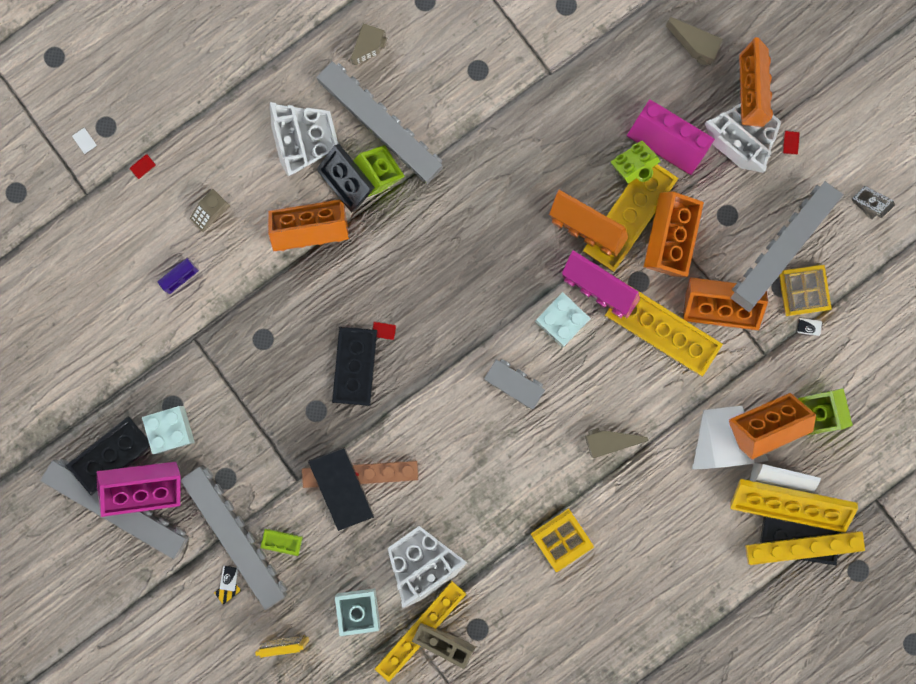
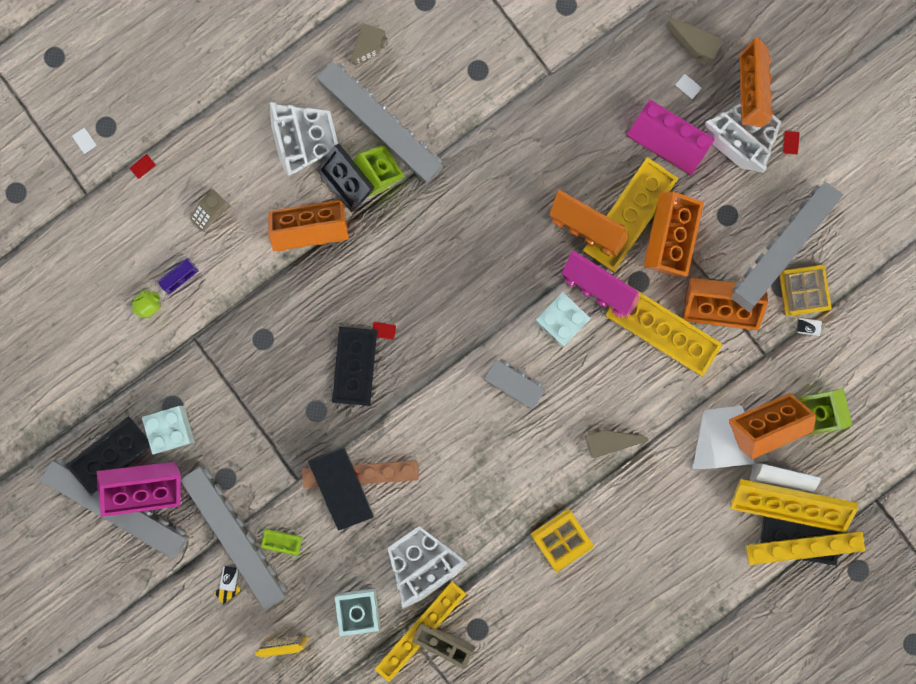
lime plate [611,140,660,184] -> none
clear smoke slope [852,186,895,219] -> none
none -> lime head [132,290,161,318]
none -> white sticker [675,74,702,99]

